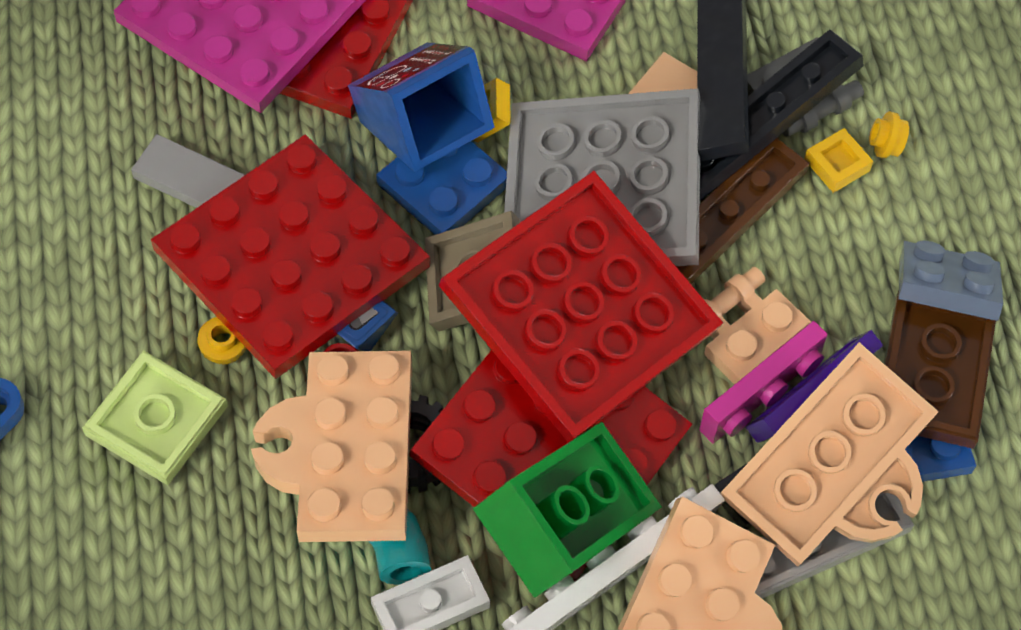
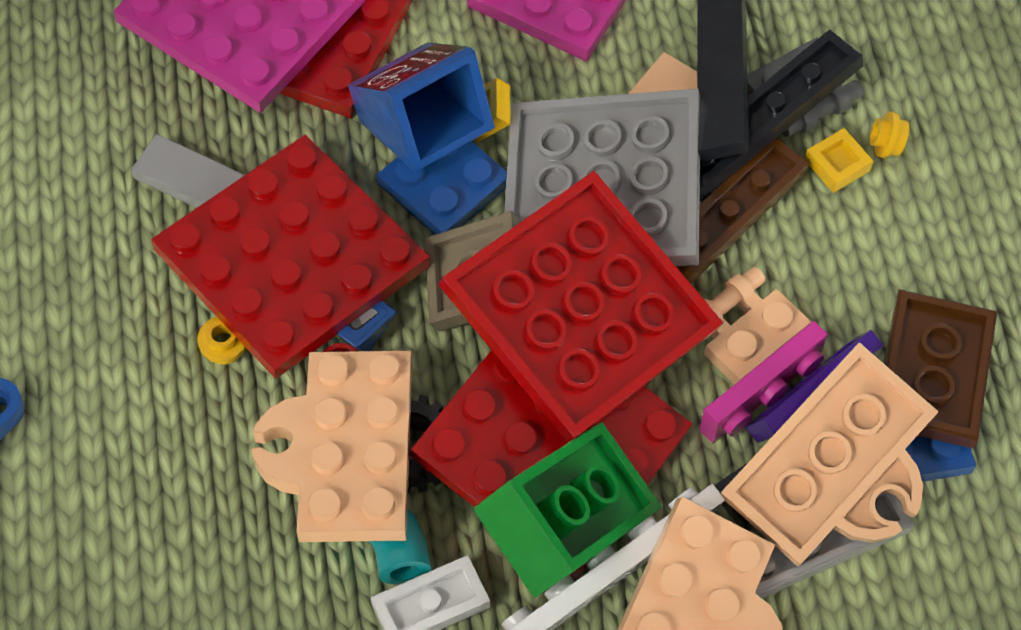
yellowish green plate [82,350,228,485] -> none
sand blue plate [898,240,1004,321] -> none

